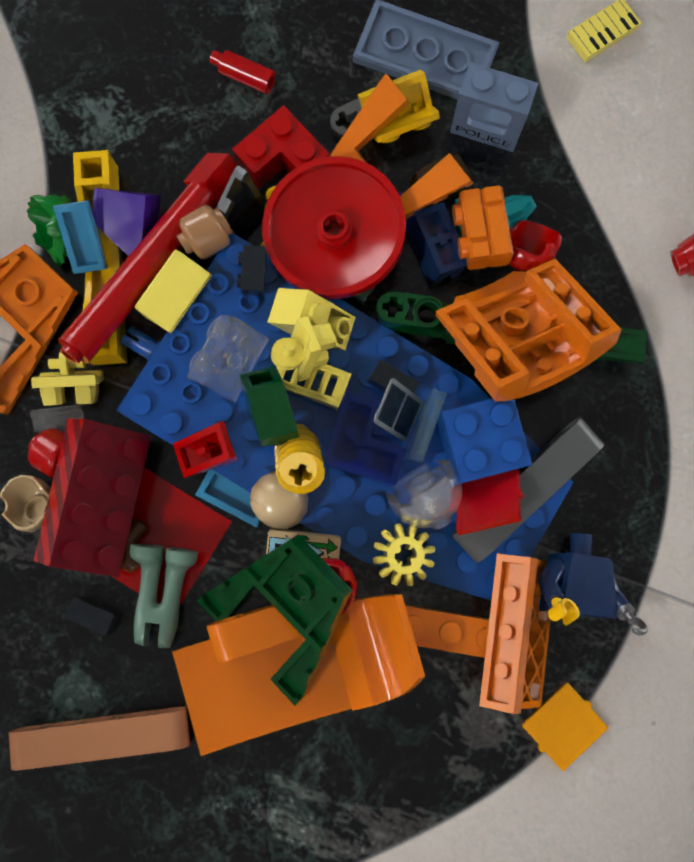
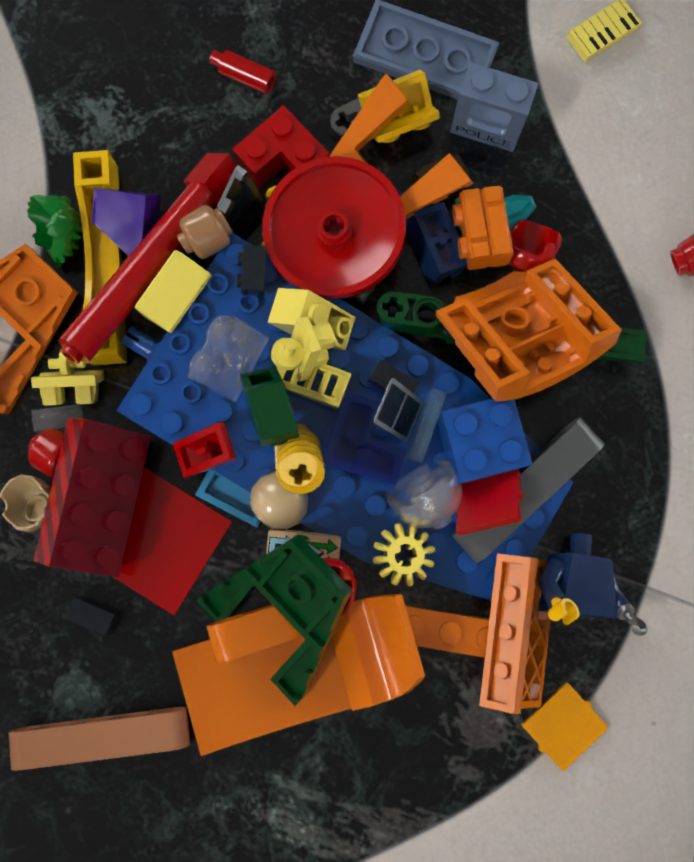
dark azure tile [53,200,108,274] -> none
reddish brown arm [121,517,149,573] -> none
sand green piece [129,544,198,648] -> none

